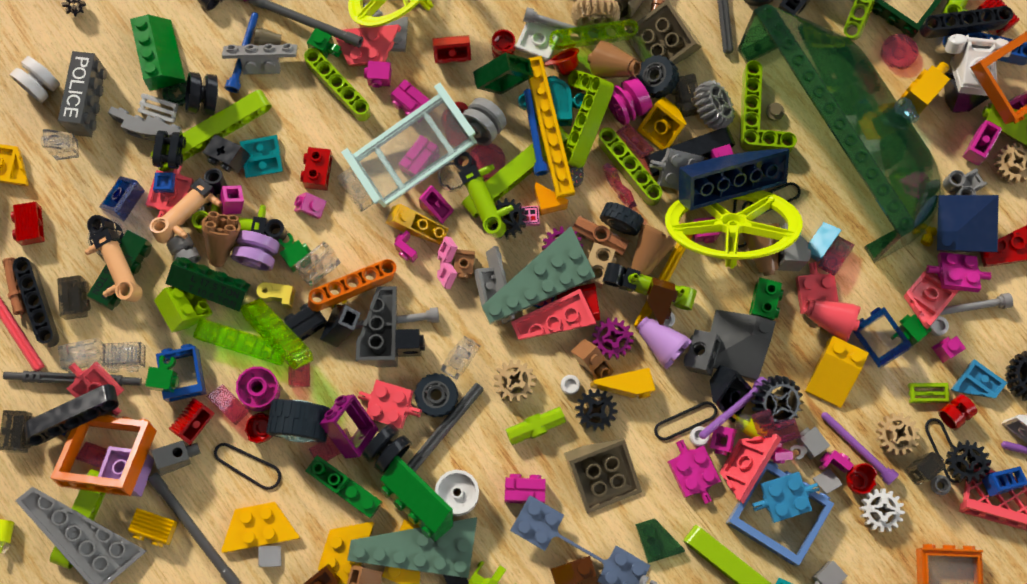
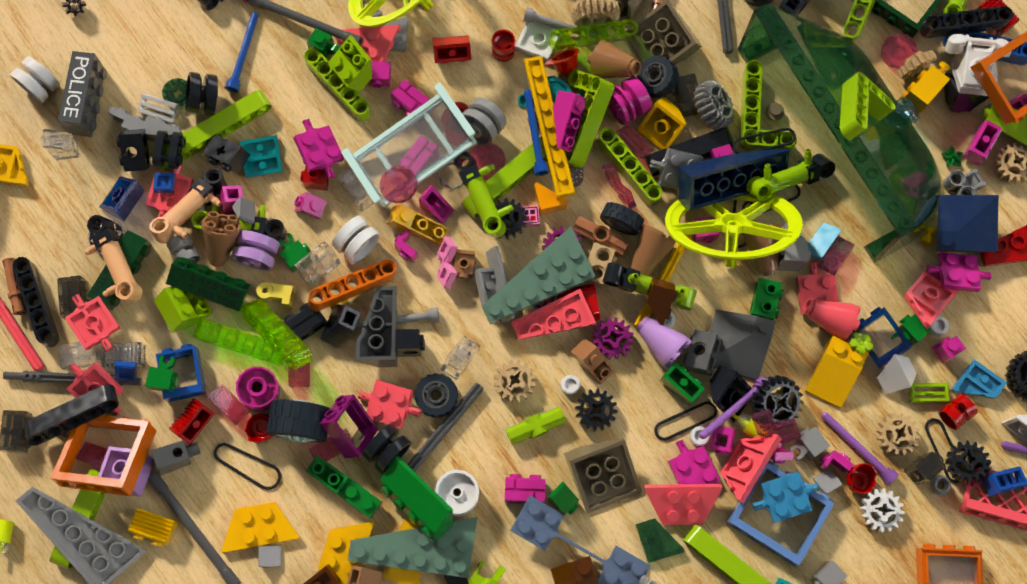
red brick [11,201,45,246] -> none
green slope [130,14,186,91] -> none
light grey bracket [222,43,298,74] -> none
dark tan cone [254,27,282,45] -> none
dark green window [473,53,534,95] -> none
yellow slope [590,368,656,400] -> none
light grey piece [940,293,1013,315] -> none
none -> coral plate [65,294,121,352]
none -> blue tile [115,361,137,382]
none -> black brick [116,129,151,172]
none -> light grey slope [232,197,255,224]
none -> dark pink plate [293,119,344,179]
none -> lime slope [328,35,372,92]
none -> white wheel [332,215,381,264]
none -> clear pink tile [380,165,418,203]
none -> green slope [547,481,579,516]
none -> dark pink slope [553,91,586,153]
none -> coral wing [644,484,722,525]
none -> green brick [660,362,705,406]
none -> black piece [733,128,796,153]
none -> lime piece [746,149,836,201]
none -> lime beam [840,72,896,140]
none -> lime plant [849,332,873,354]
none -> white slope [876,354,916,394]
none -> tan gear [897,50,937,79]
none -> green plant [941,146,963,167]

